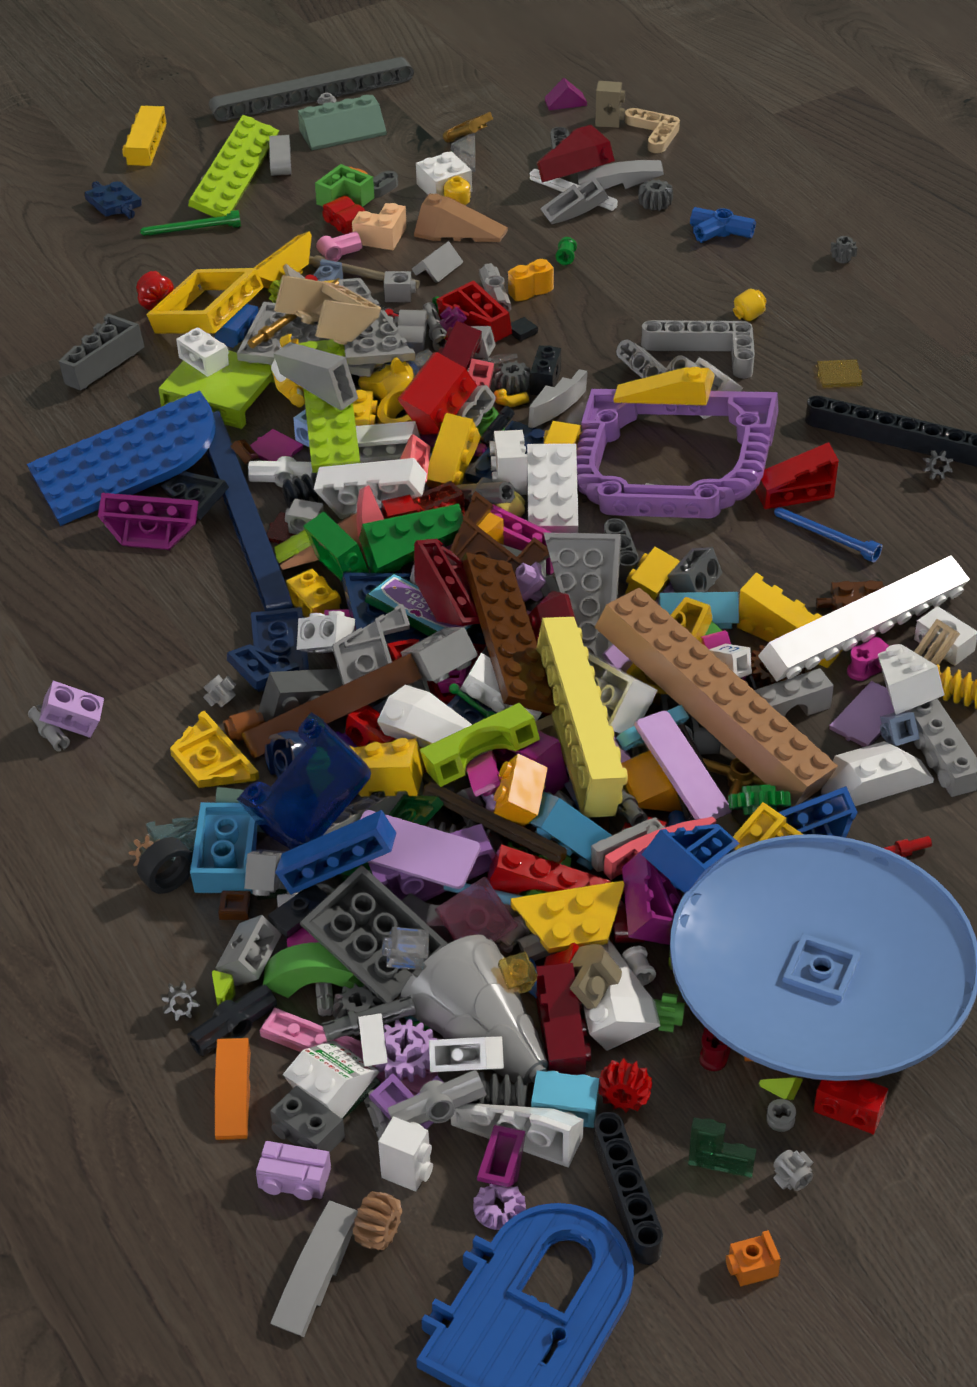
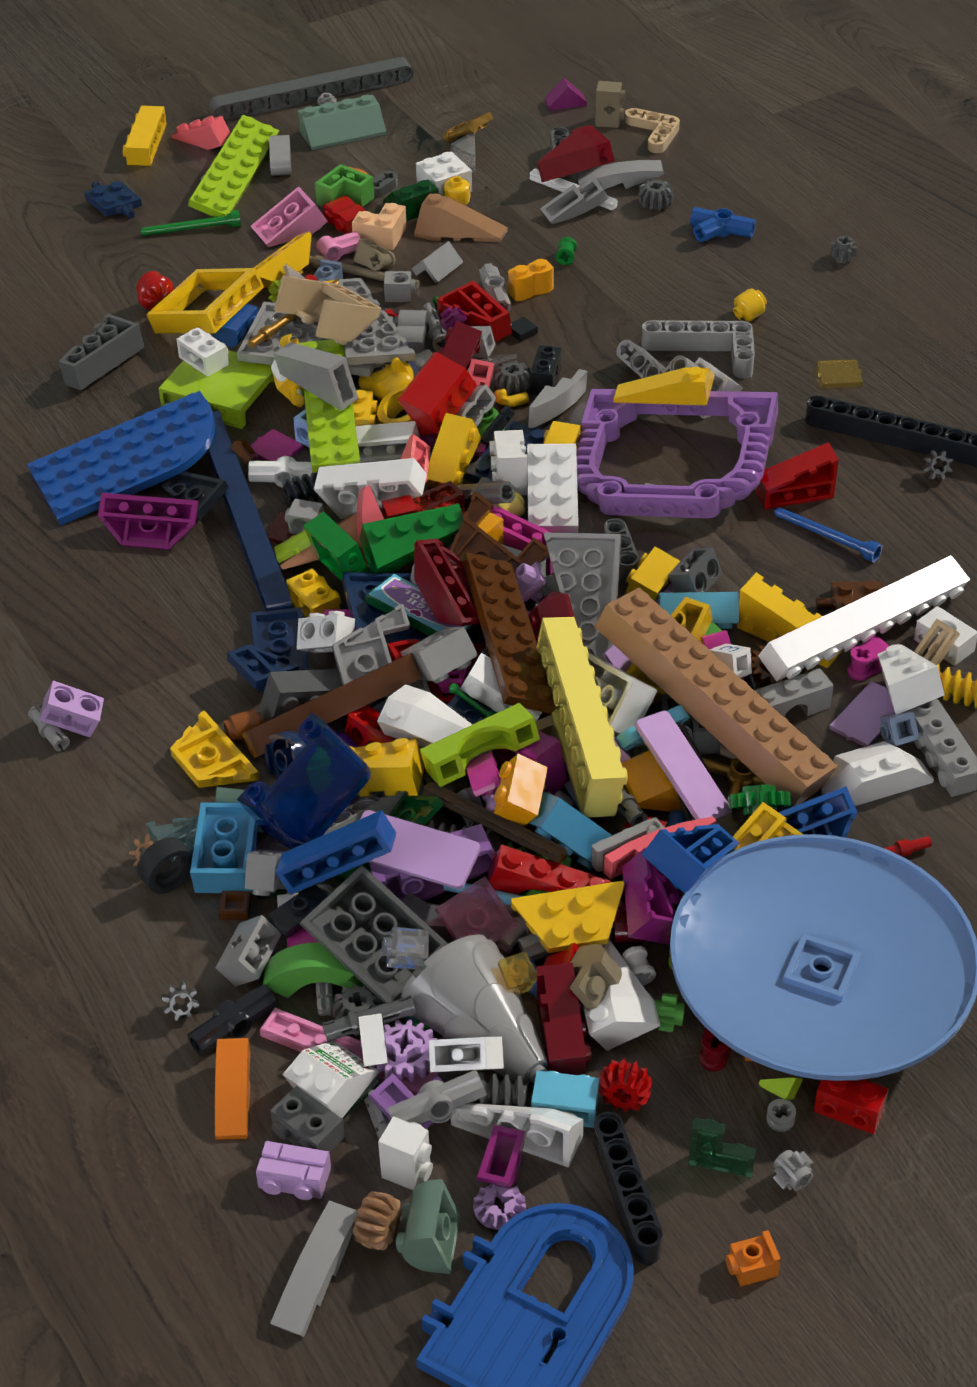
light grey gear [203,674,236,707] -> none
lime slope [212,970,236,1006] -> none
none -> coral slope [171,115,231,150]
none -> bright pink slope [251,187,328,247]
none -> dark tan piece [353,239,396,271]
none -> dark green slope [383,179,439,222]
none -> sand green brick [396,1179,460,1274]

